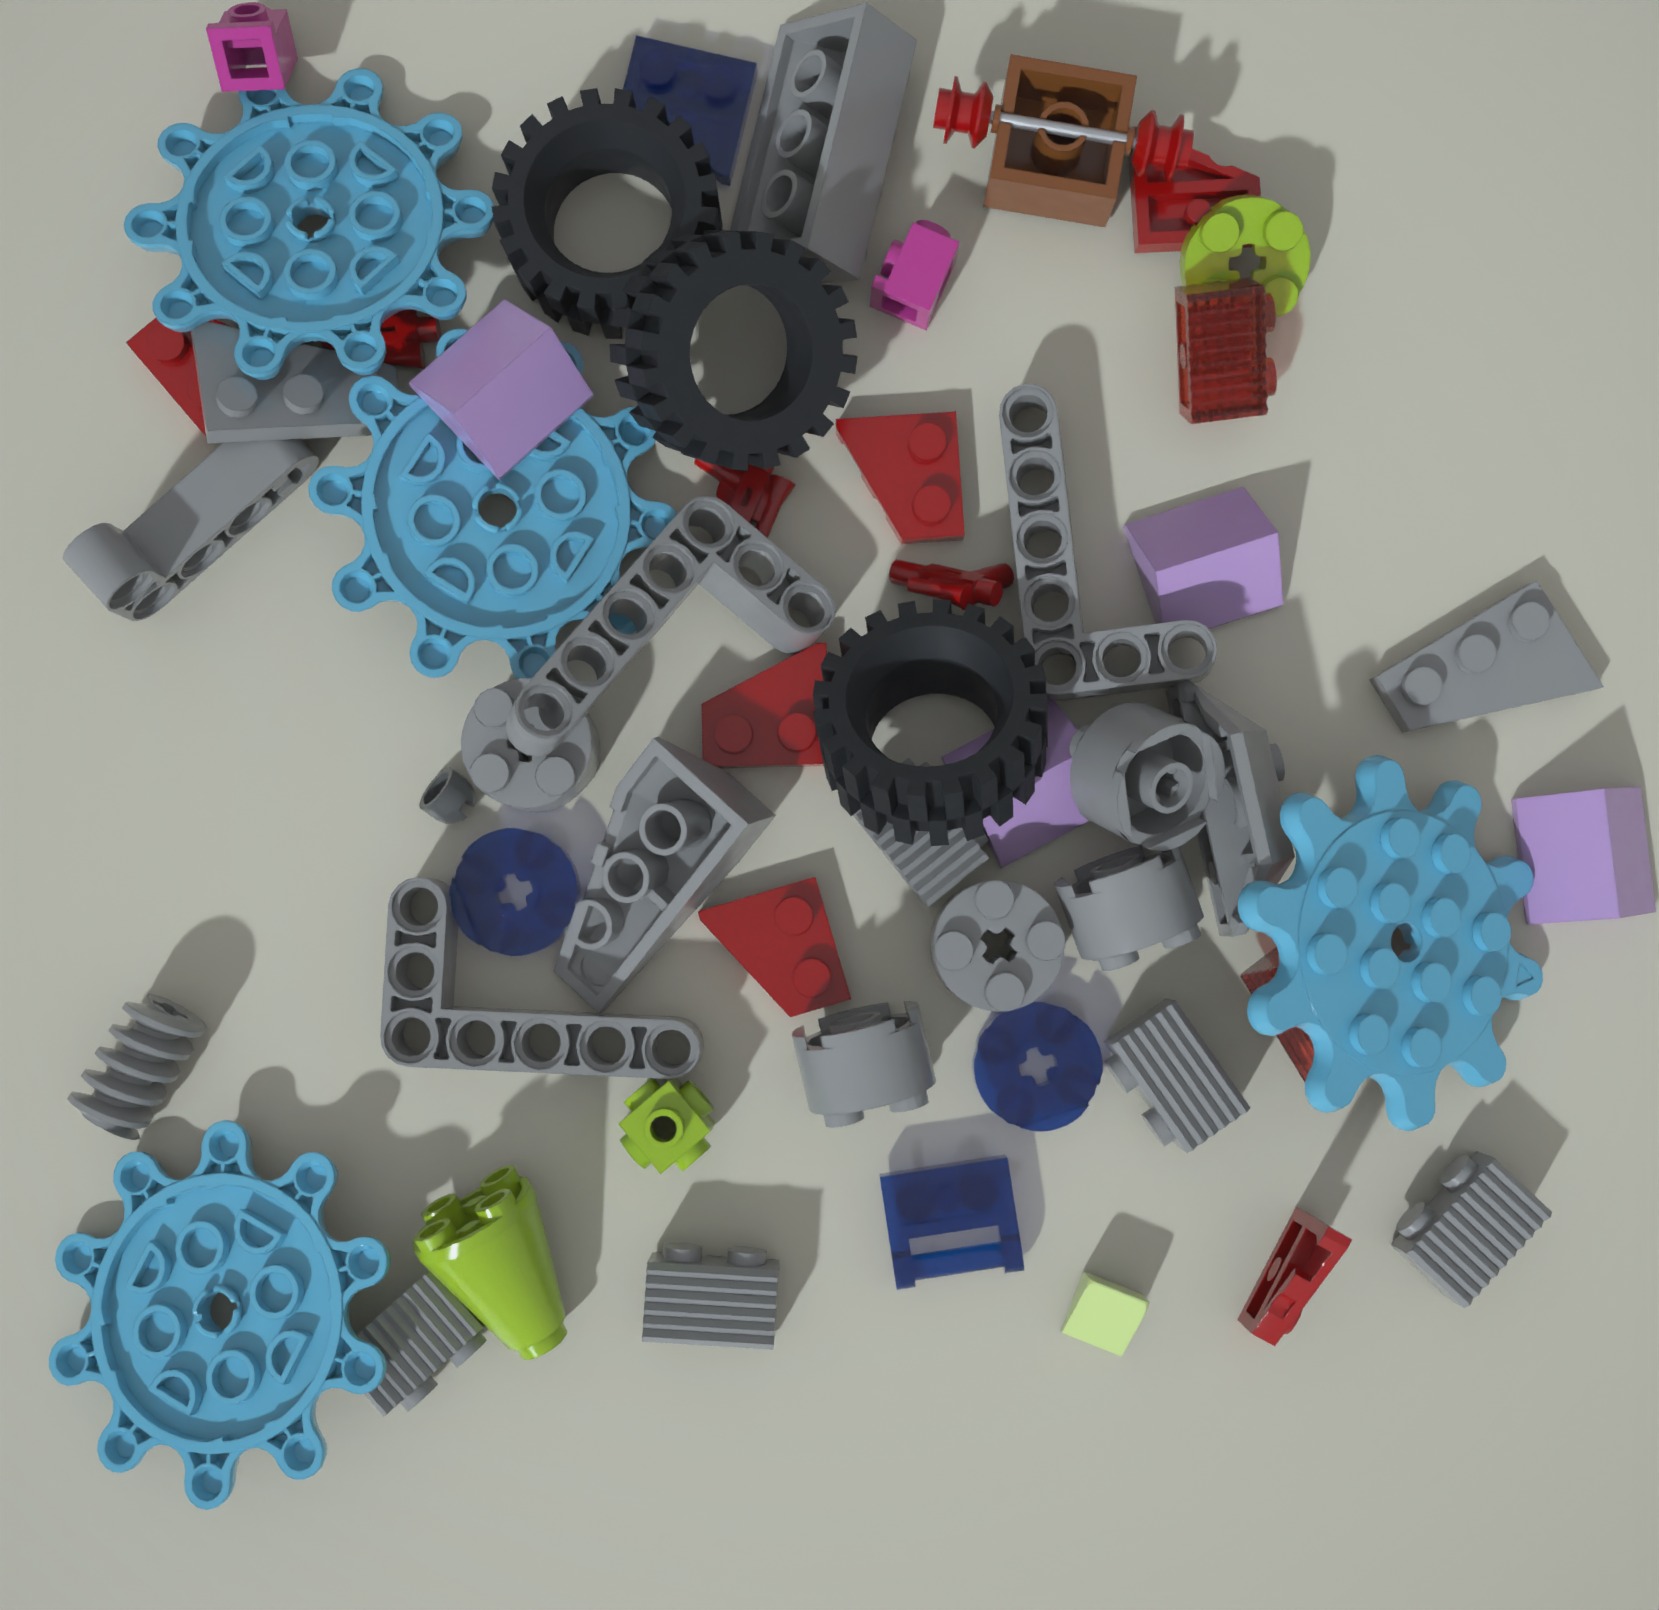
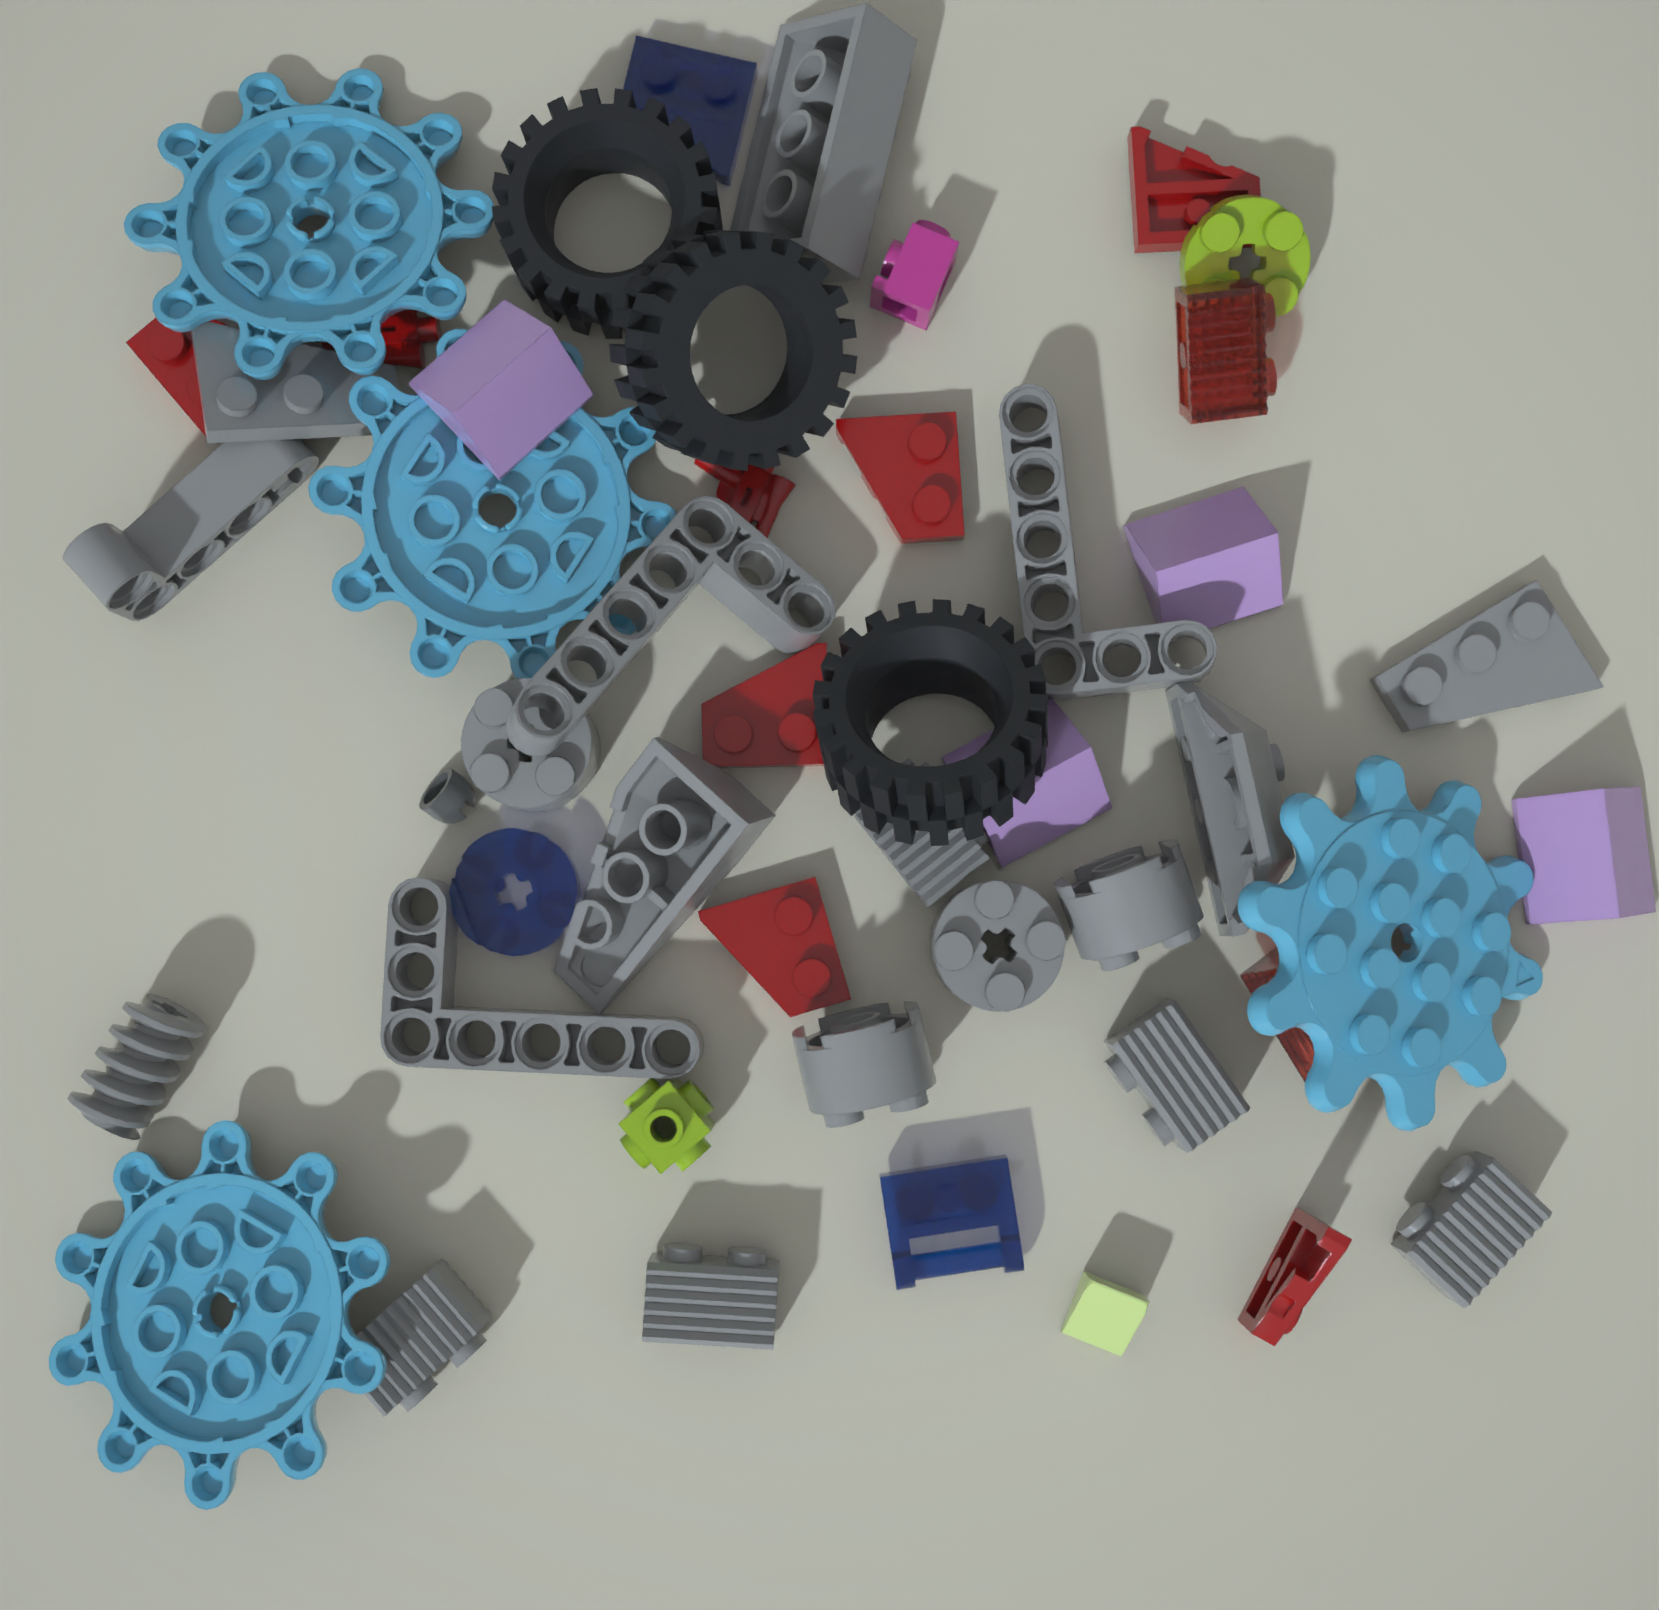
dark pink brick [206,2,298,92] -> none
lime cone [412,1165,567,1360] -> none
red piece [889,559,1014,610] -> none
dark orange brick [933,54,1194,227] -> none
clear blue plate [972,1001,1103,1132] -> none
light grey brick [1069,702,1225,852] -> none

